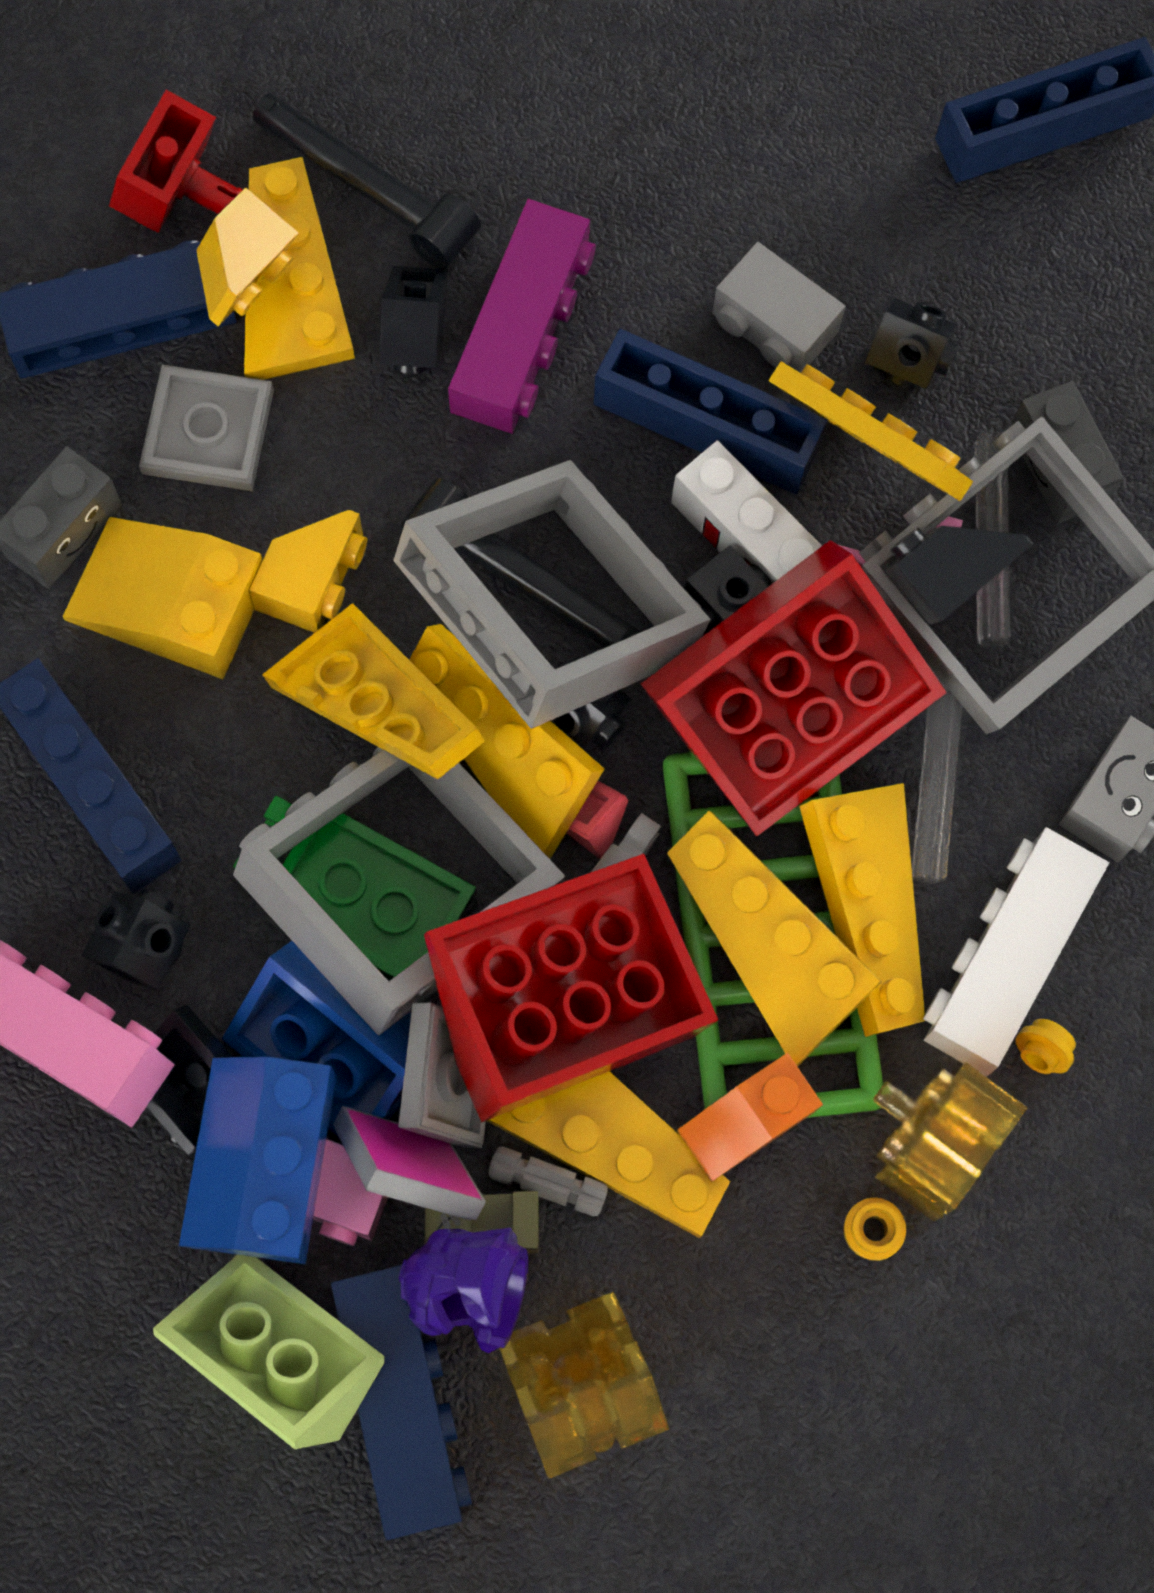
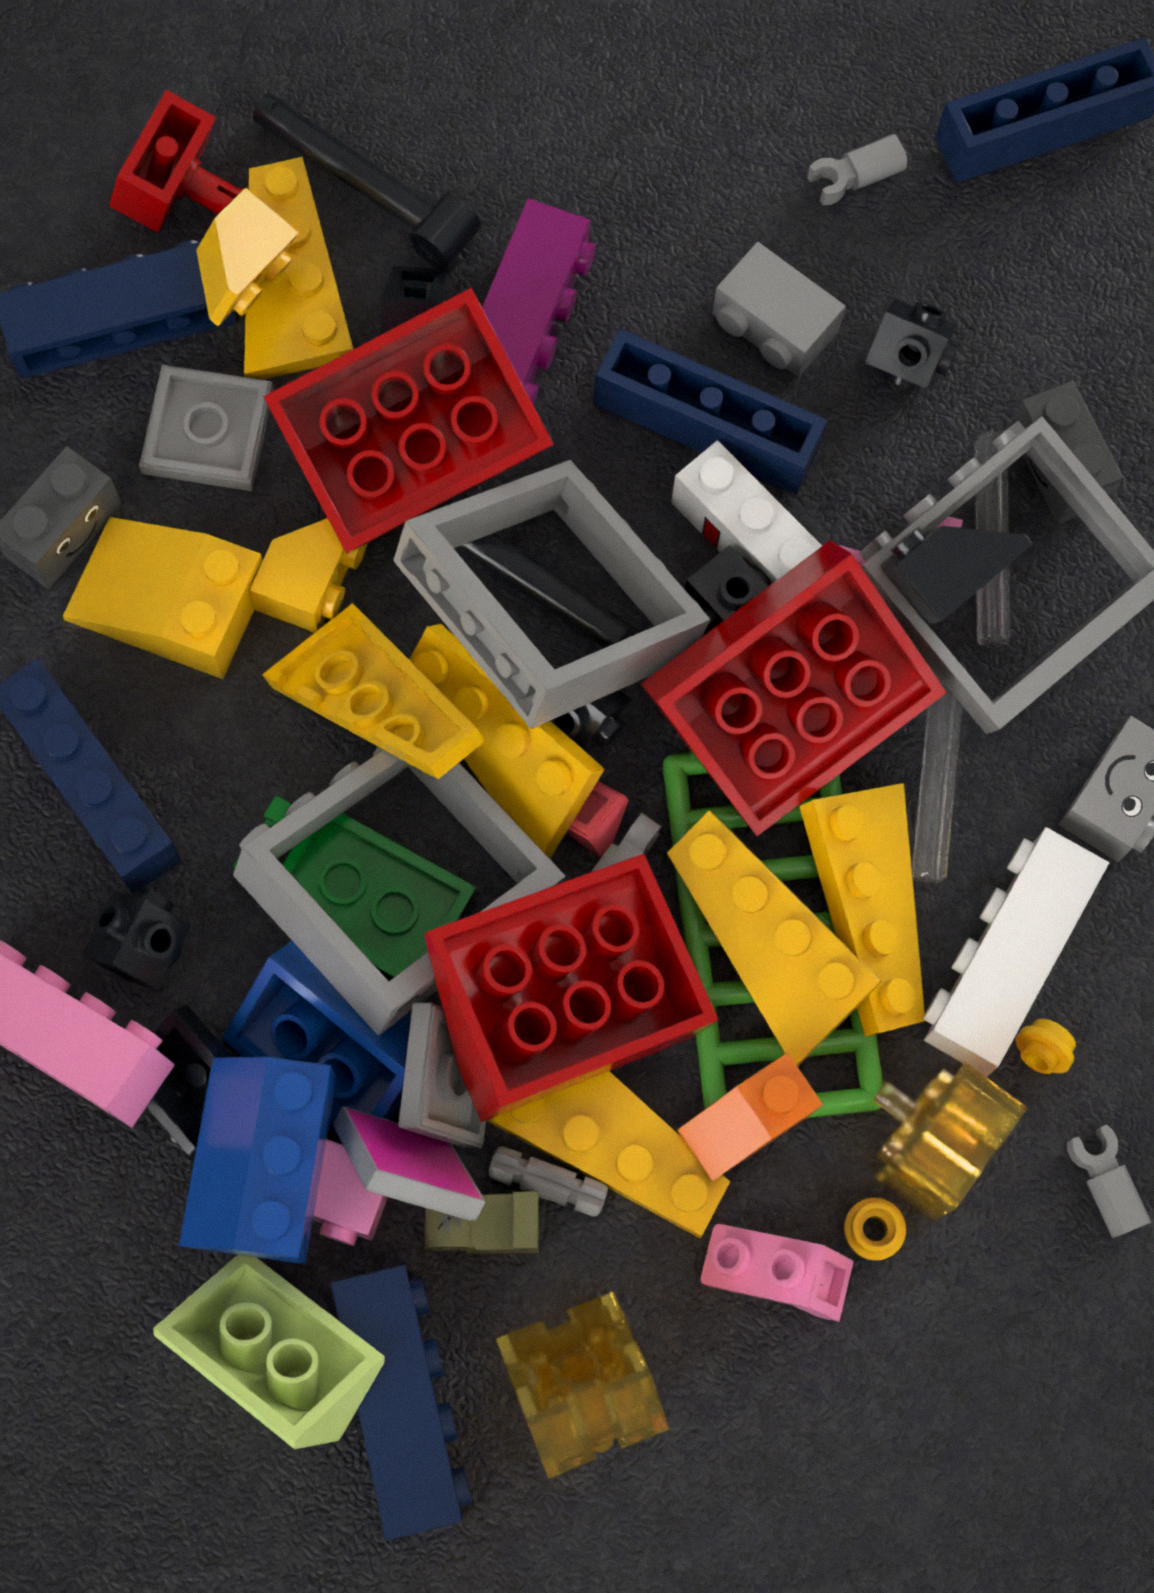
dark purple helmet [399,1228,528,1353] -> none
yellow wing [768,361,974,501] -> none
none -> red slope [263,288,554,554]
none -> bright pink bracket [700,1224,854,1322]
none -> light grey bar [807,134,907,205]
none -> light grey bar [1067,1125,1151,1239]

